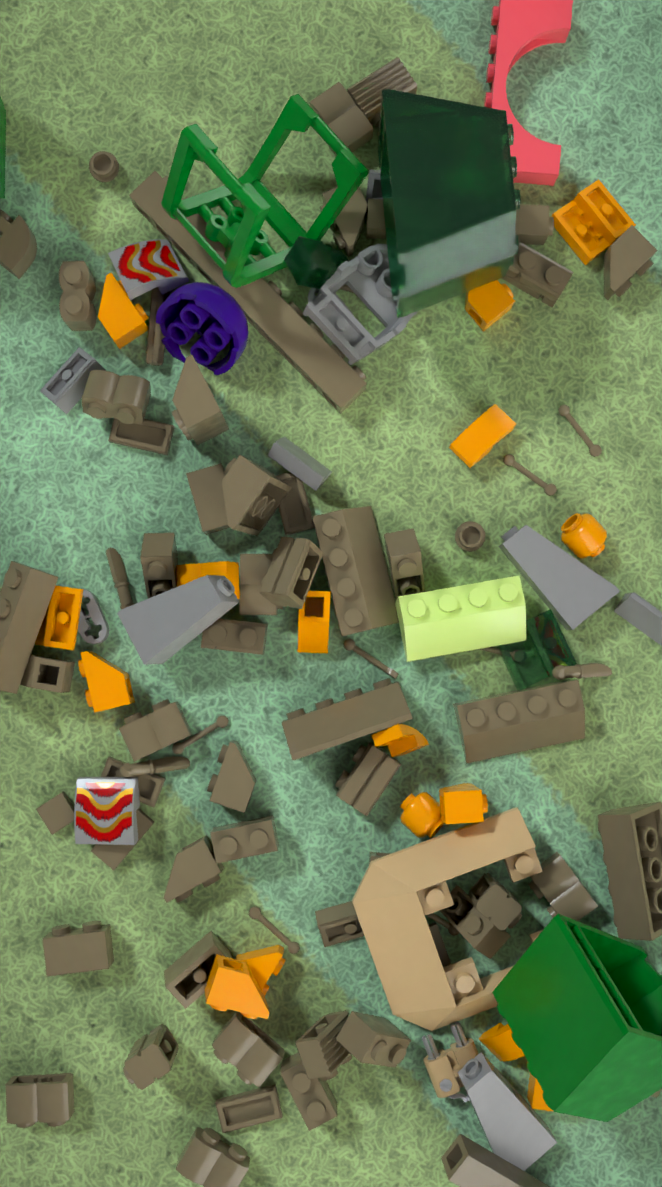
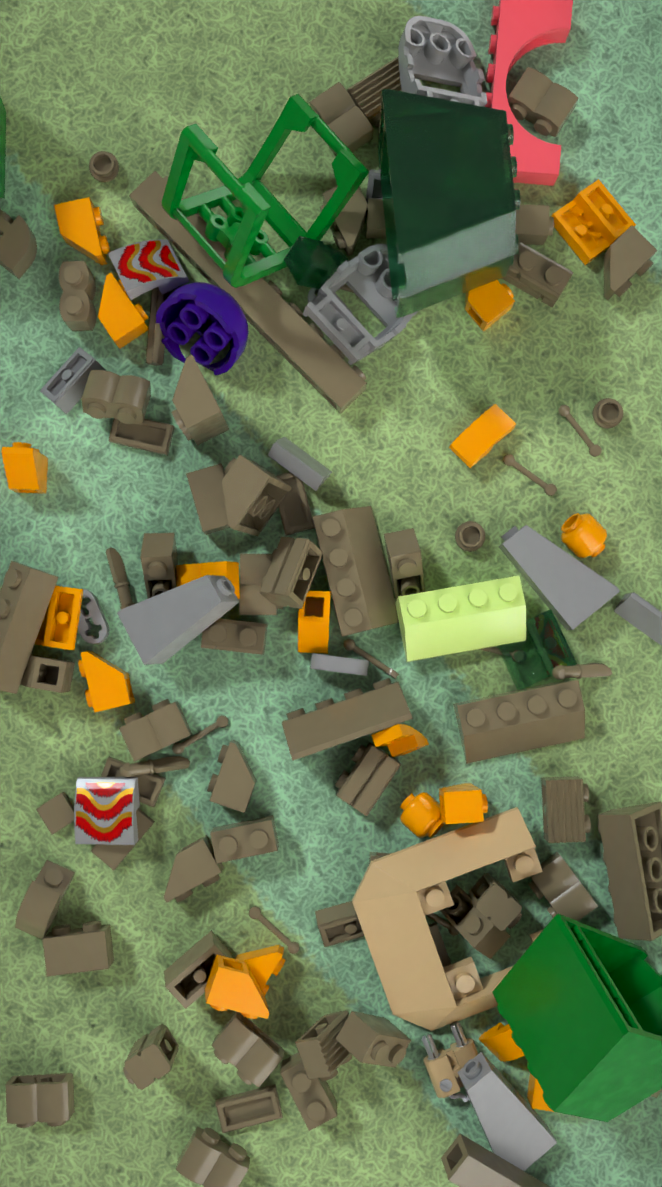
none -> light orange slope [1,442,48,494]
none -> dark tan brick [15,860,75,940]
none -> light orange slope [54,197,110,265]
none -> light grey beam [310,653,369,676]
none -> light grey slope [398,16,489,134]
none -> dark tan brick [508,67,578,137]
none -> dark tan brick [541,776,591,843]
none -> dark tan plate [592,398,623,429]

